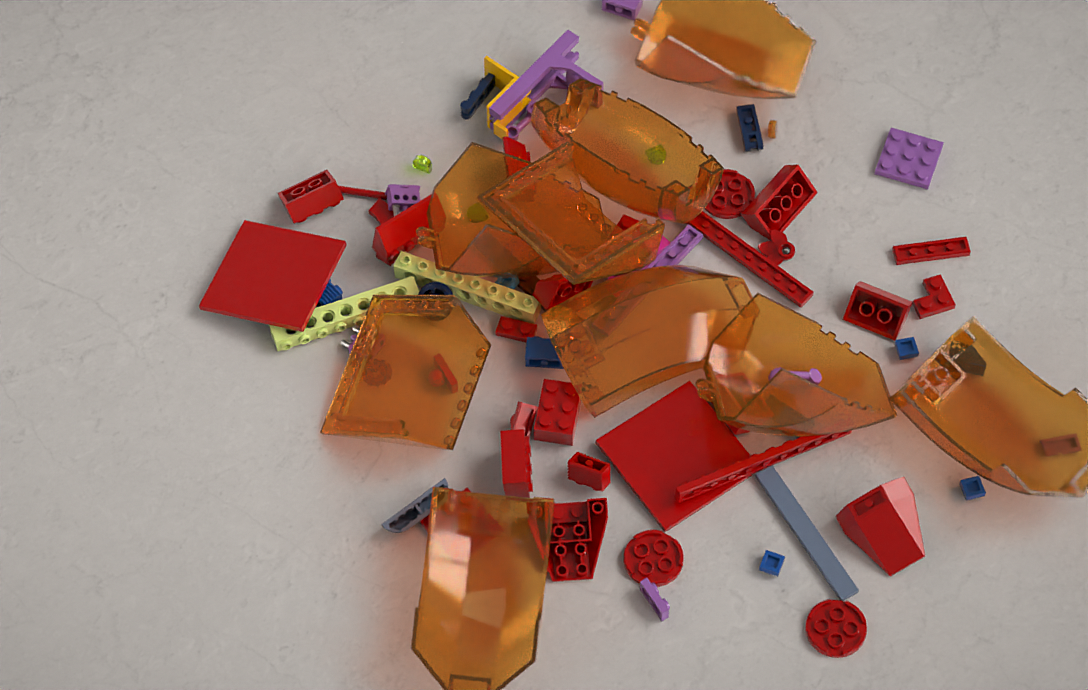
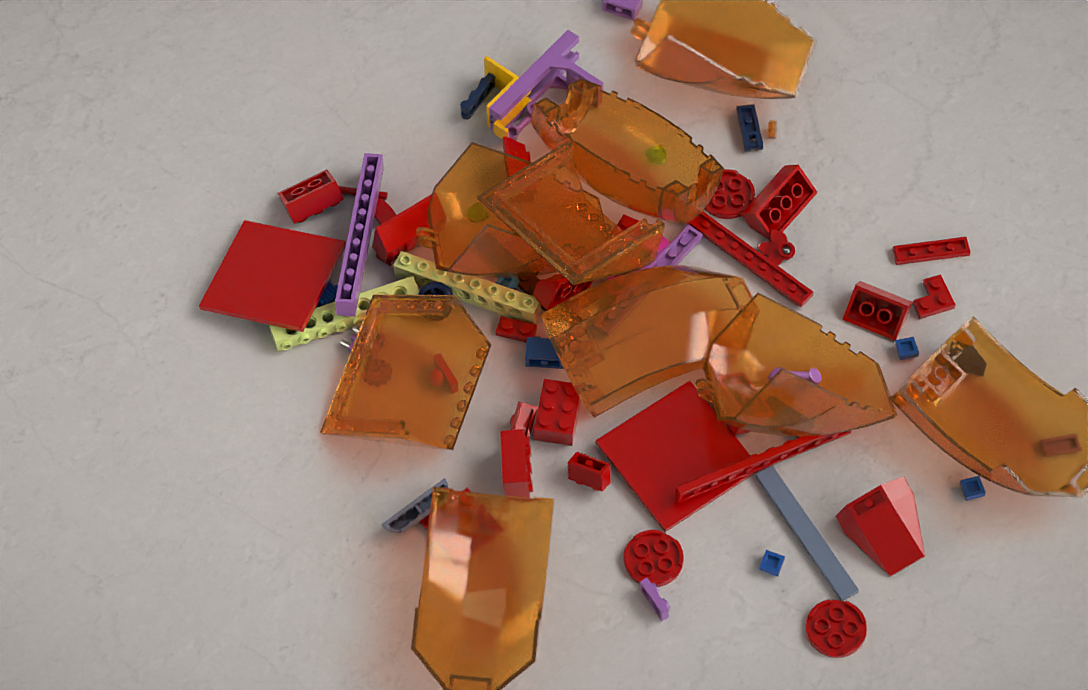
medium lavender piece [385,184,420,216] -> none
clear neon green tile [413,155,432,174] -> none
red wedge [527,498,608,582] -> none
medium lavender plate [875,127,944,190] -> none
none -> medium lavender brick [335,153,384,317]

